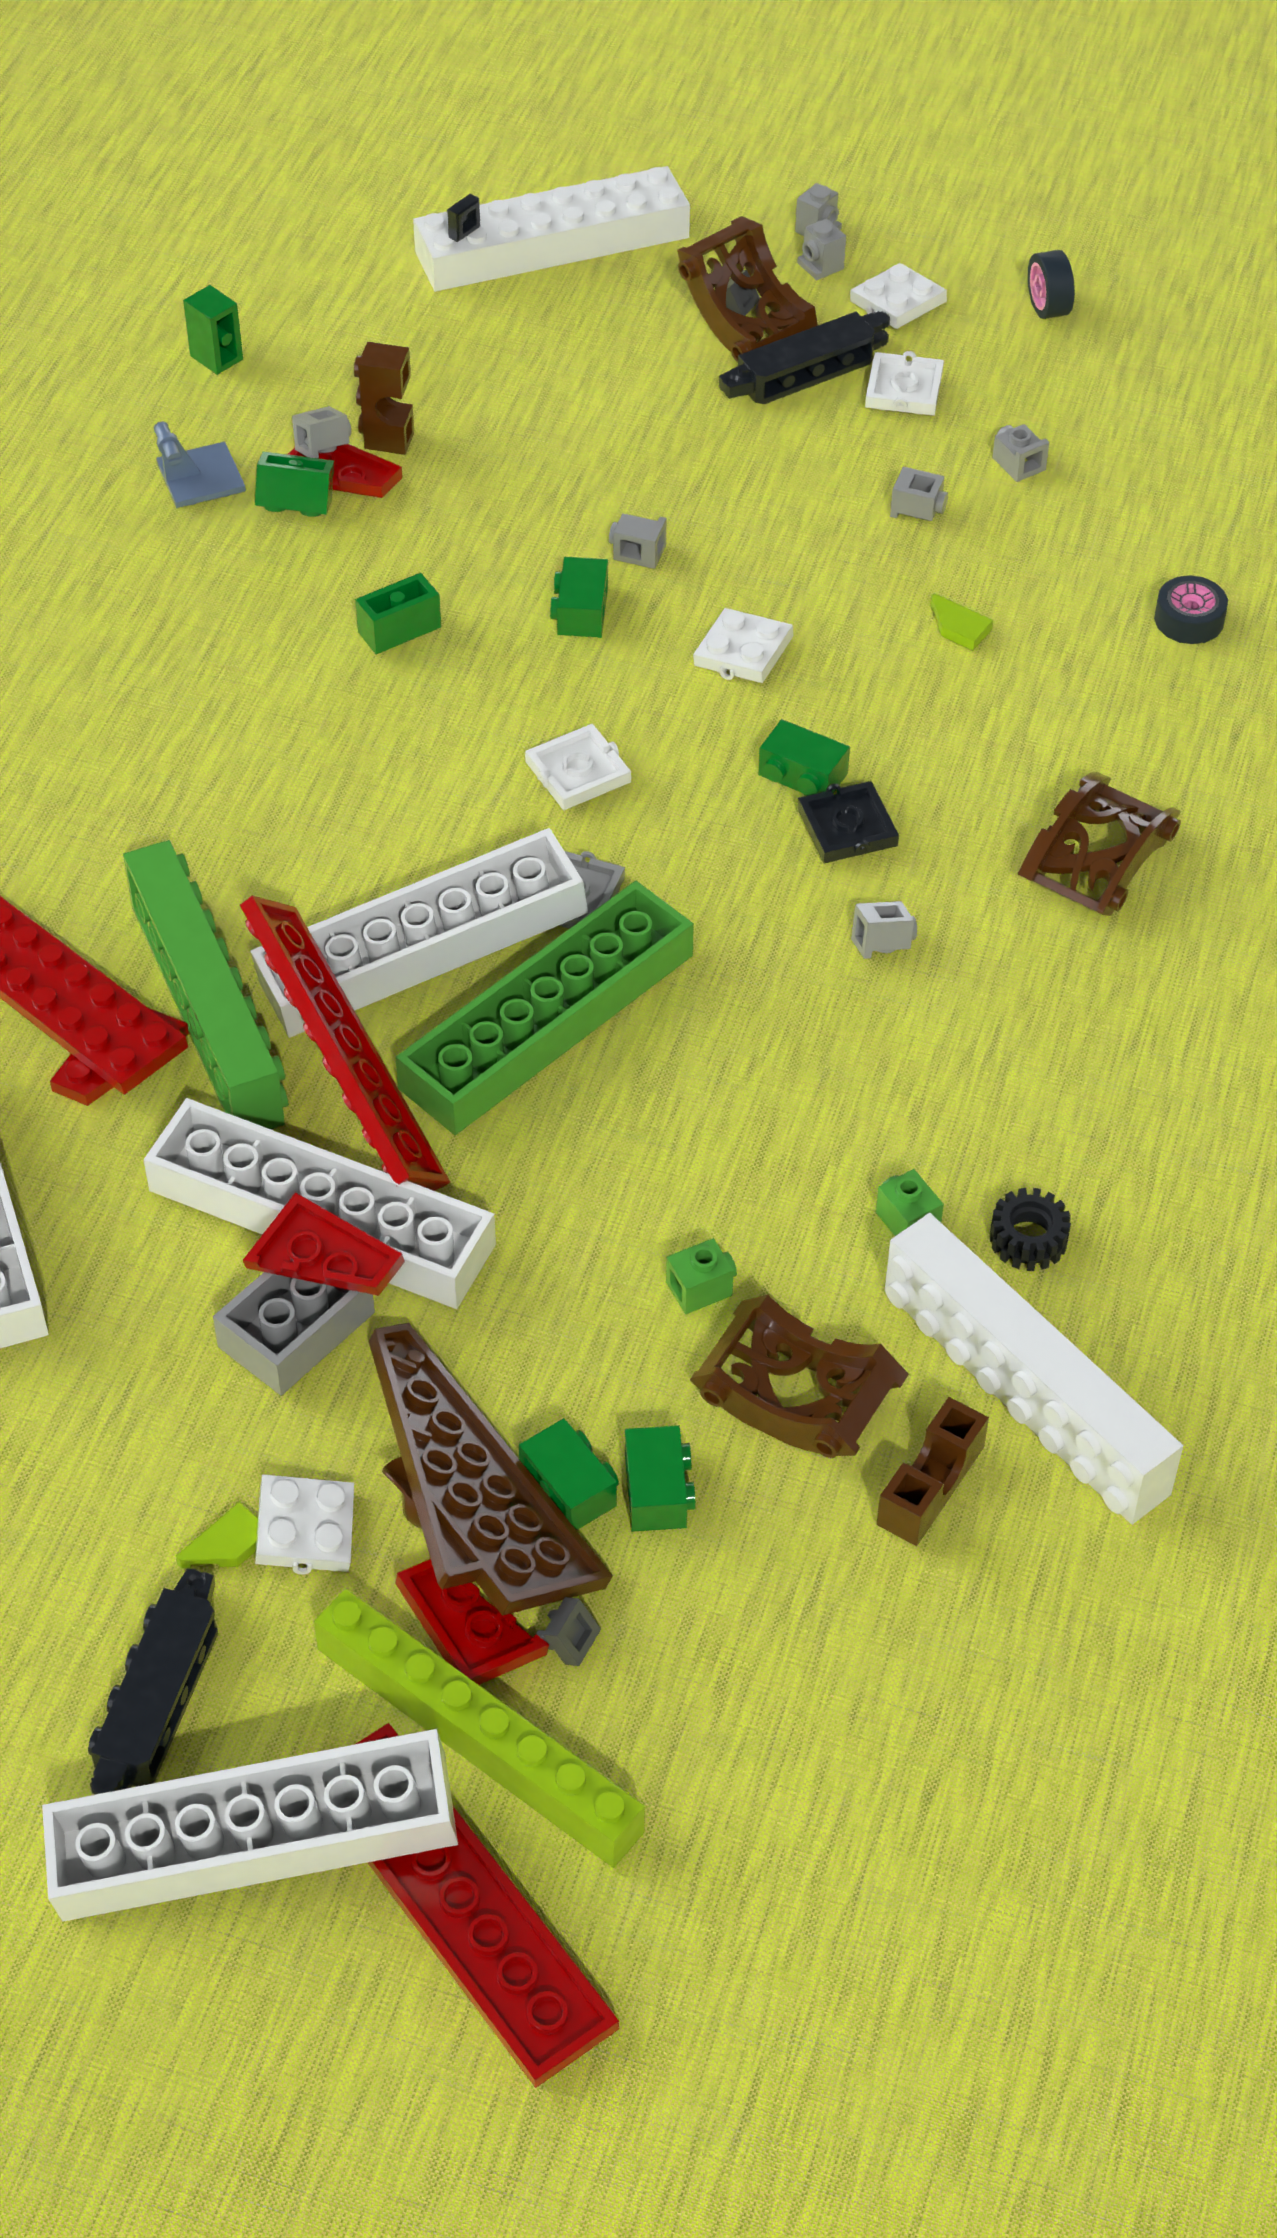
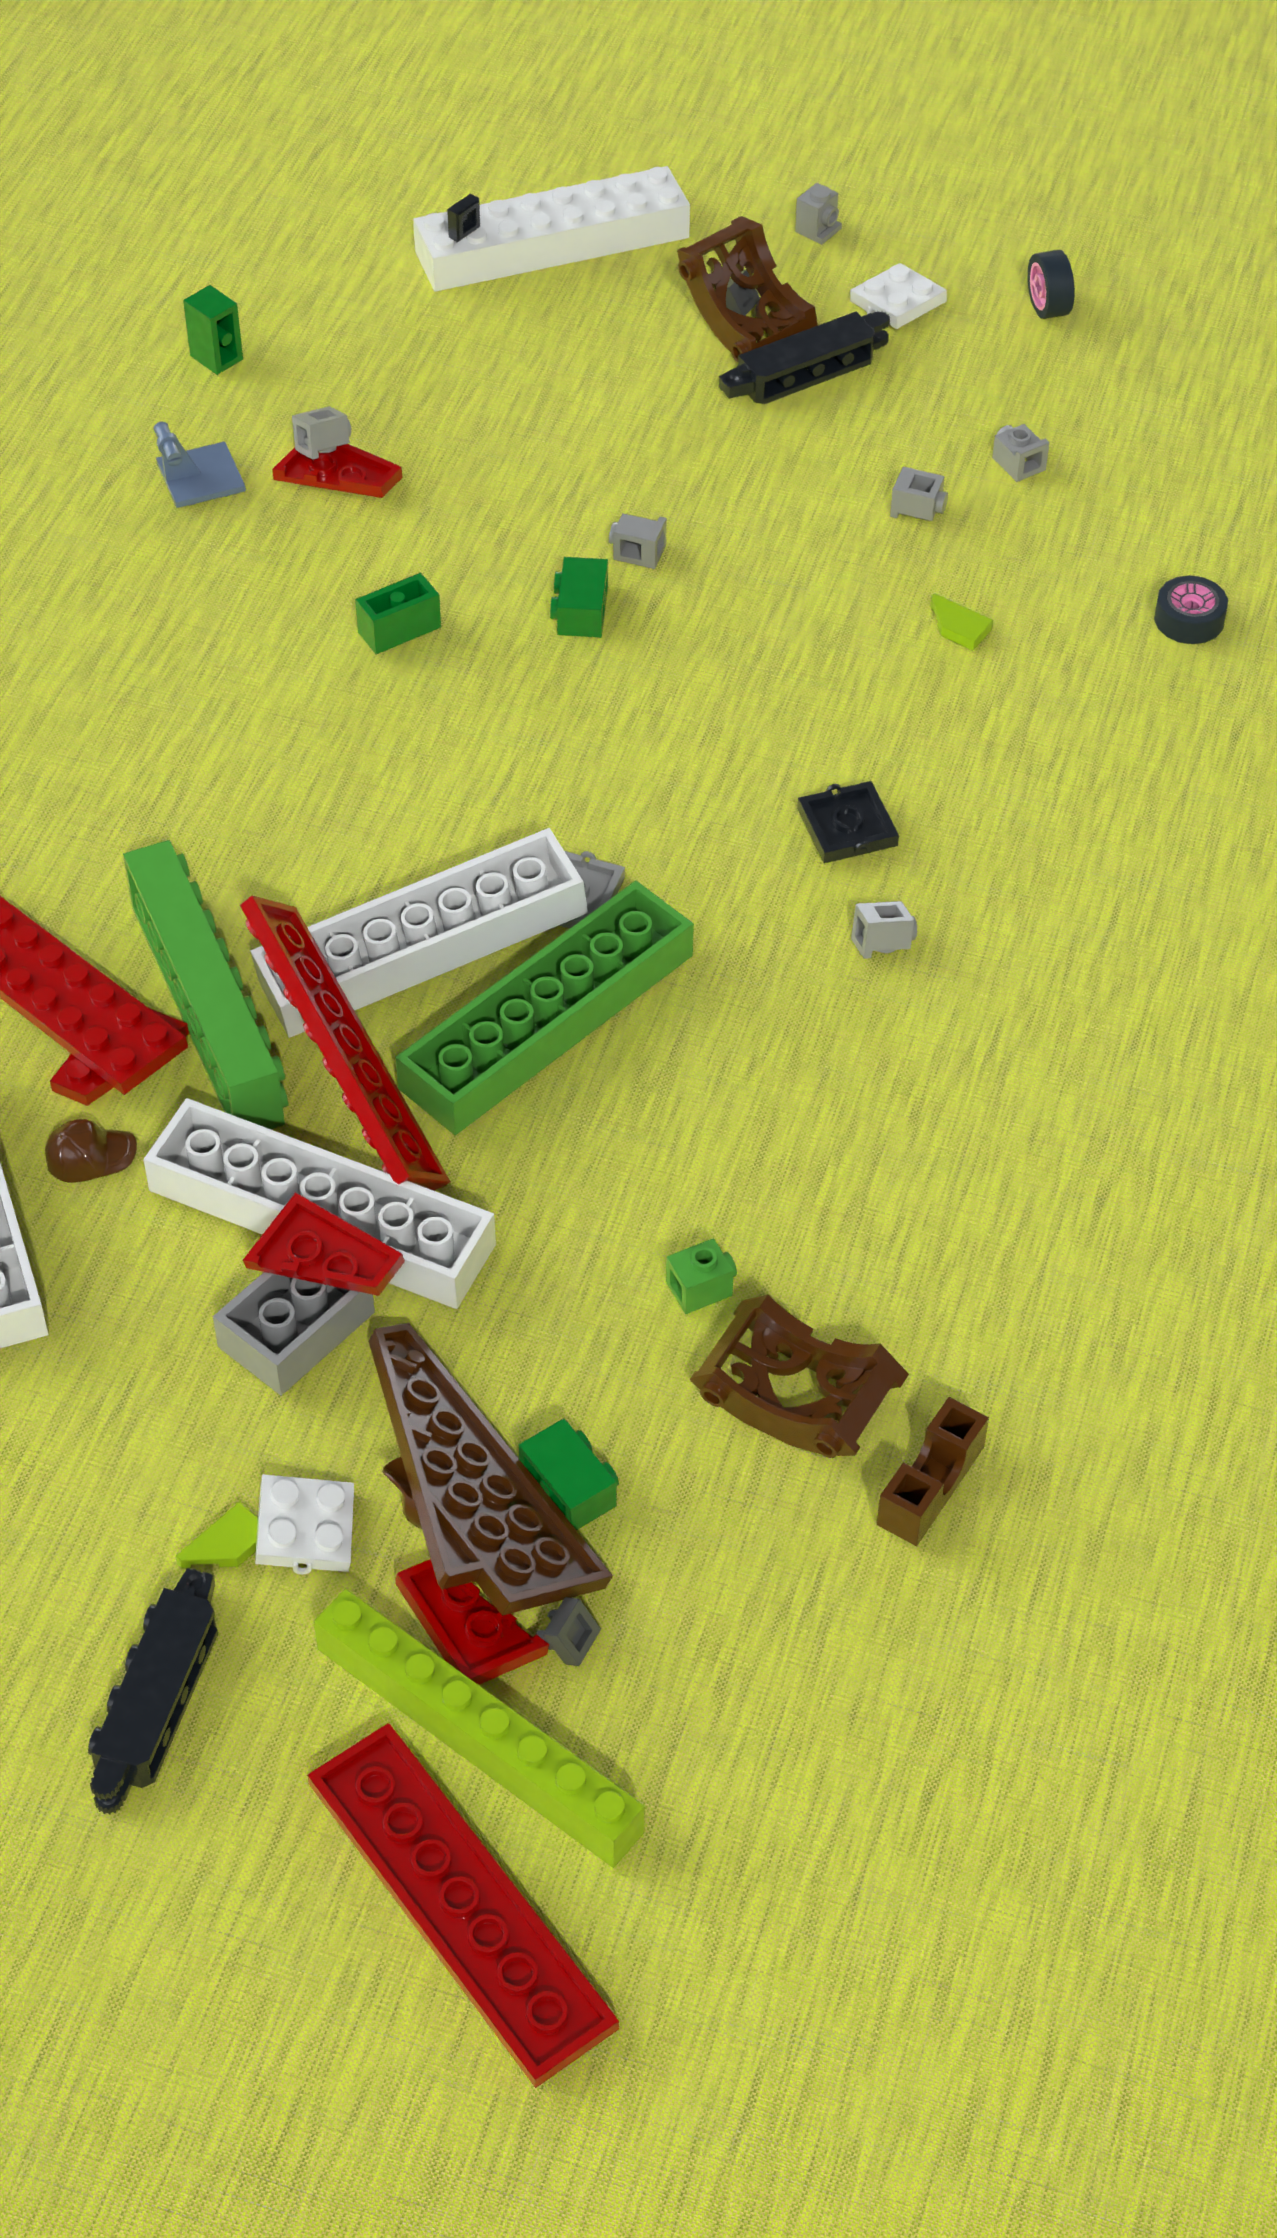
white brick [42,1729,458,1922] -> none
green brick [255,451,334,517] -> none
reddish brown arch [354,342,414,455] -> none
white plate [525,723,631,811] -> none
green brick [625,1425,696,1532] -> none
white plate [693,608,793,683] -> none
green brick [758,719,850,796] -> none
light grey brick [797,218,846,280] -> none
white plate [865,351,944,416] -> none
bright green brick [876,1169,944,1236] -> none
white brick [885,1213,1184,1525] -> none
black tyre [990,1188,1071,1271] -> none
reddish brown fence [1018,772,1181,916] -> none
none -> reddish brown piece [45,1119,137,1183]

